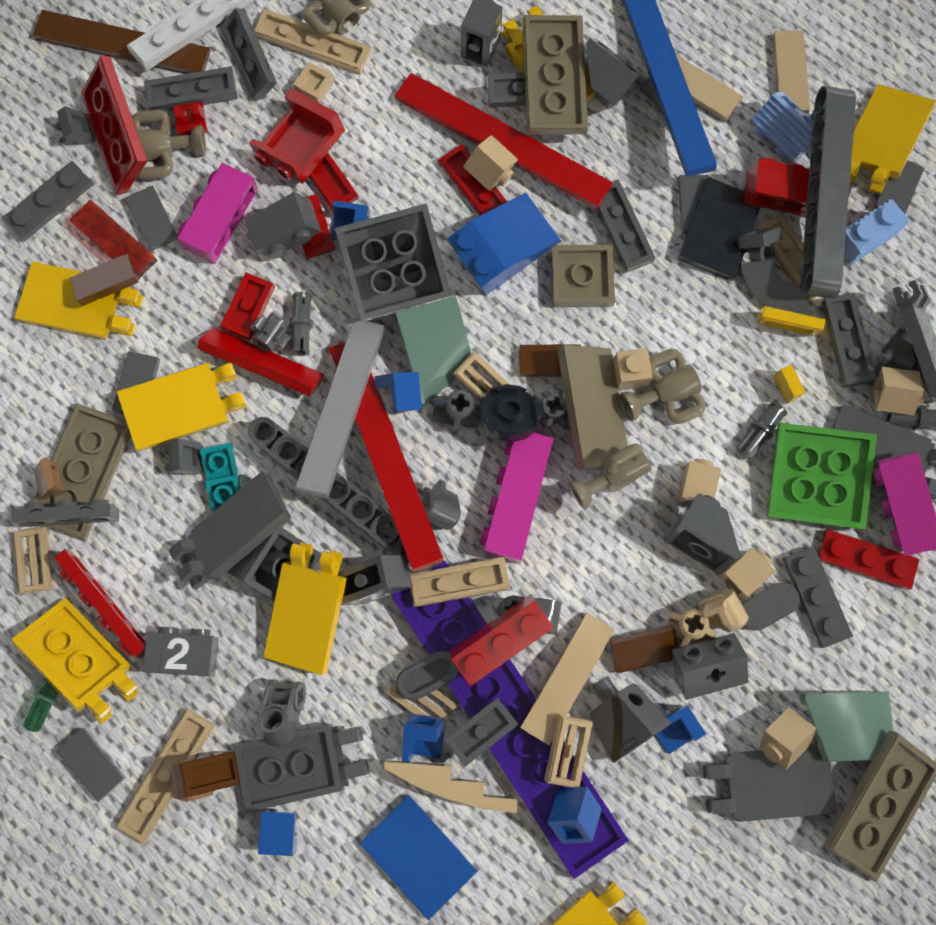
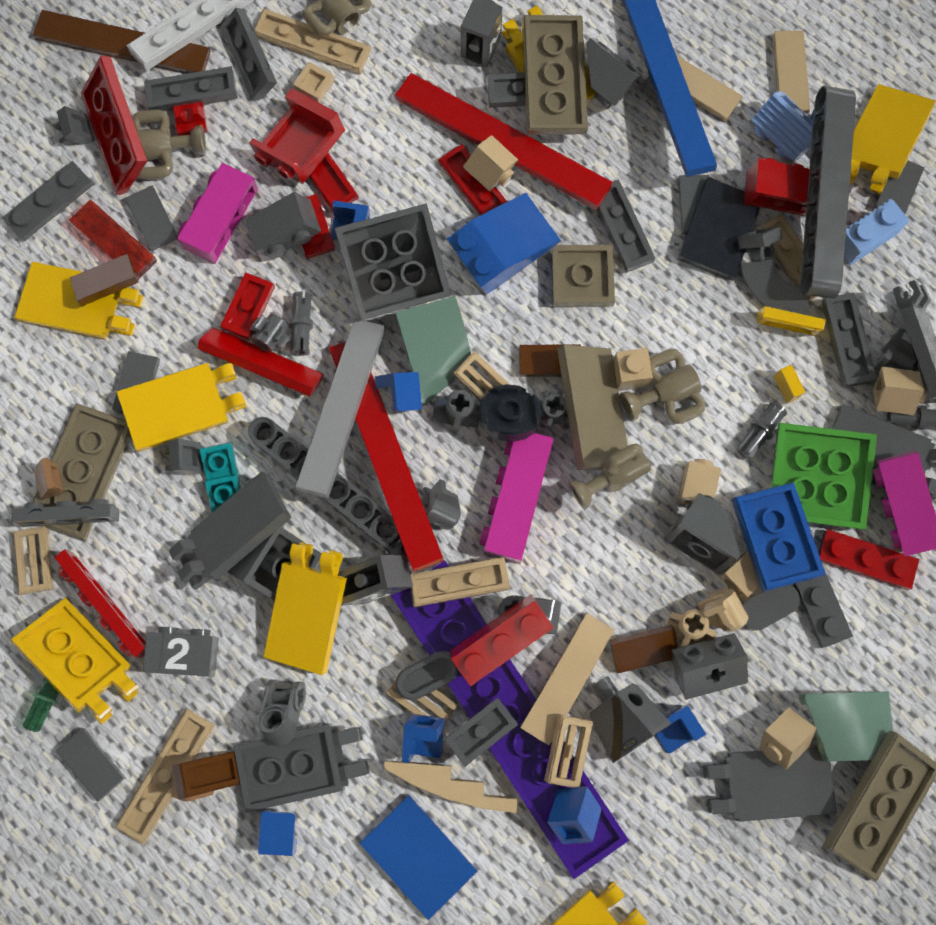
none -> blue tile [731,483,826,592]

